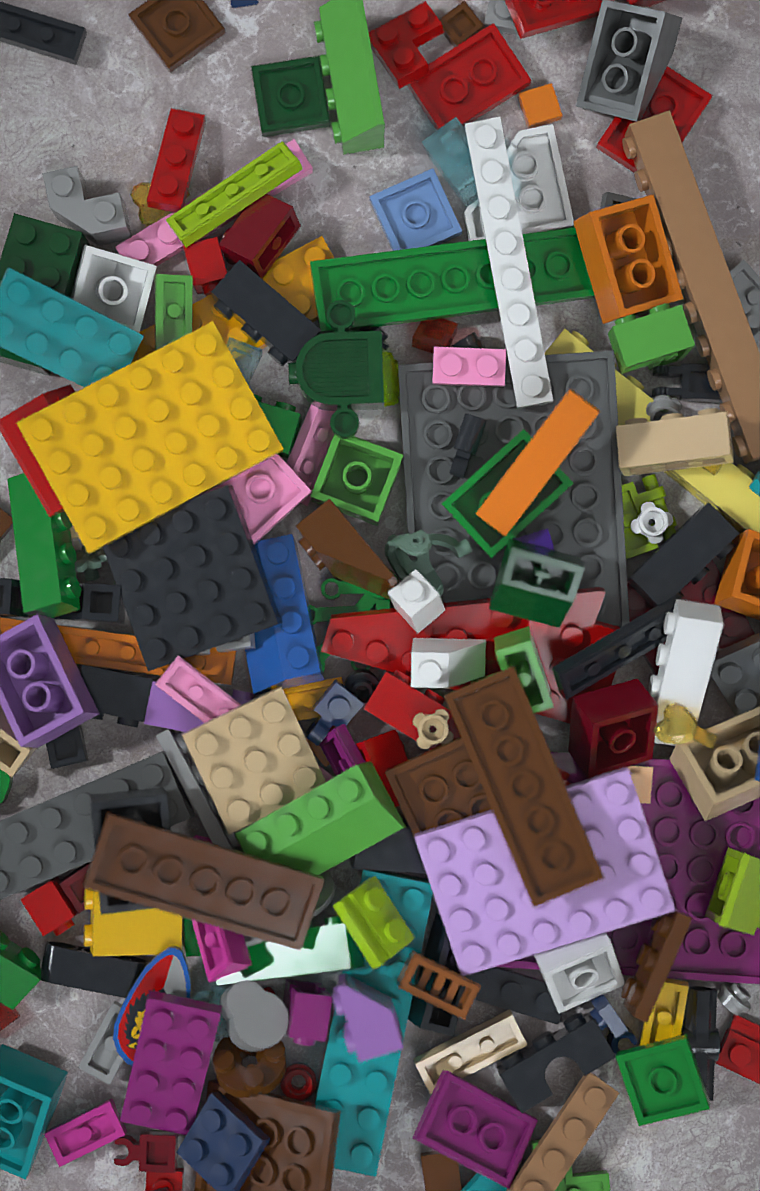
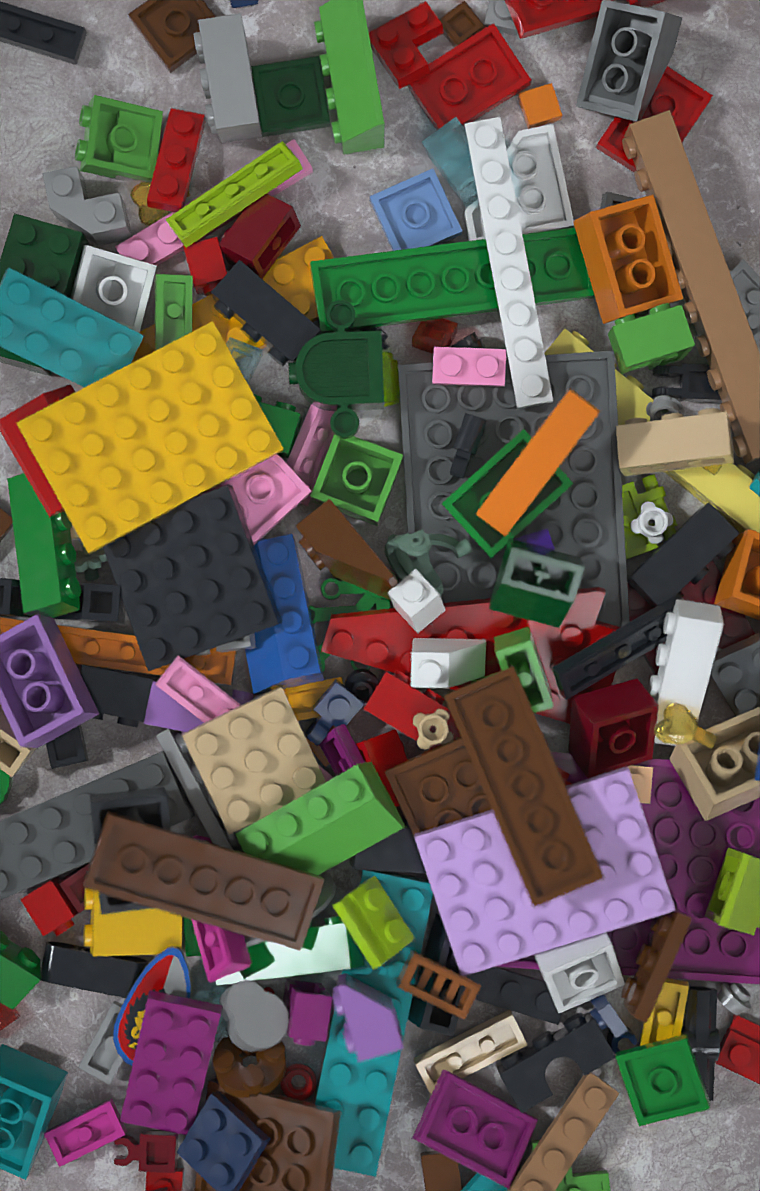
none -> bright green plate [75,95,163,183]
none -> light grey brick [193,13,262,143]

